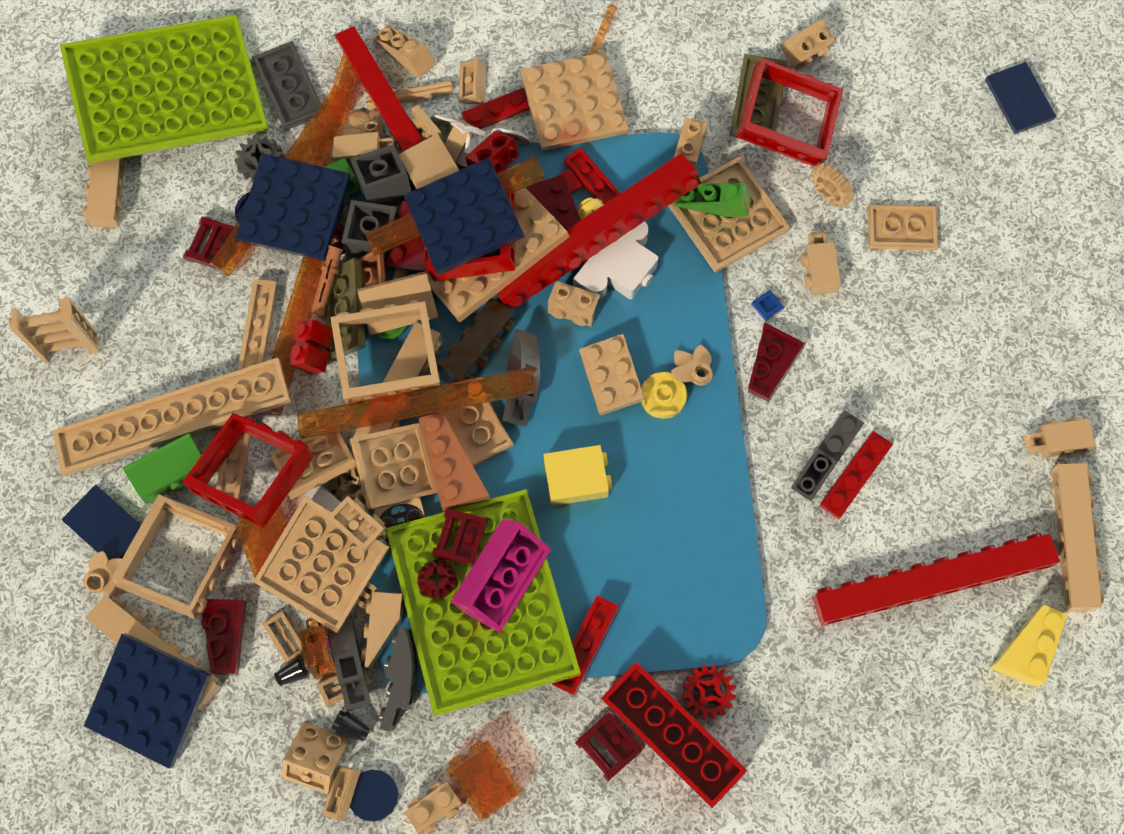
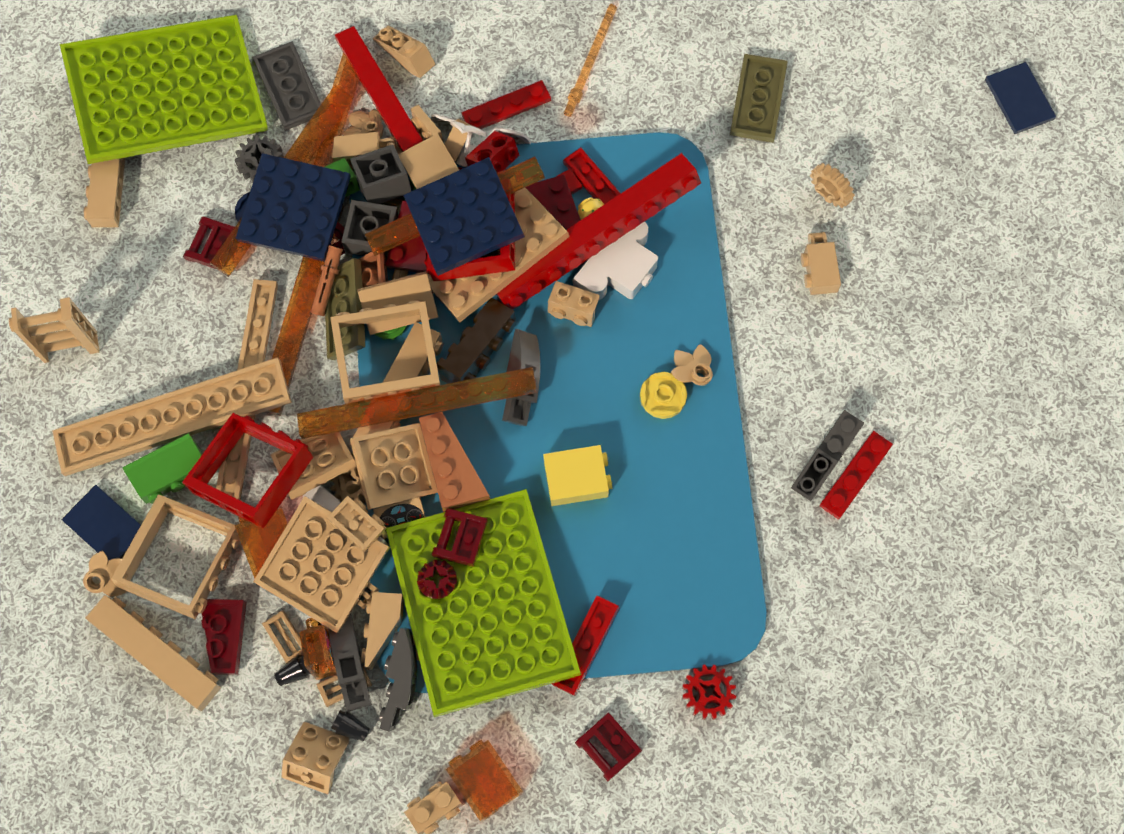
dark blue plate [84,633,212,769] -> none
red piece [289,319,333,374] -> none
tan tile [322,765,360,822] -> none
dark blue tile [350,770,399,822] -> none
tan axle [366,81,453,109] -> none
tan tile [438,385,514,467] -> none
dark pink slope [451,519,551,633] -> none
tan slope [459,58,486,103] -> none
tan plate [520,52,629,151] -> none
tan plate [579,334,645,416] -> none
red brick [601,662,748,808] -> none
tan plate [668,156,790,273] -> none
tan brick [674,117,707,168] -> none
bright green slope [675,182,751,217] -> none
red window [736,58,844,167] -> none
dark red wing [748,322,805,402] -> none
blue tile [751,290,784,322] -> none
tan brick [779,19,836,68] -> none
red brick [812,533,1060,626] -> none
tan tile [867,204,938,250] -> none
light yellow wedge [990,605,1067,687] -> none
tan brick [1024,417,1096,458] -> none
tan brick [1052,464,1104,612] -> none

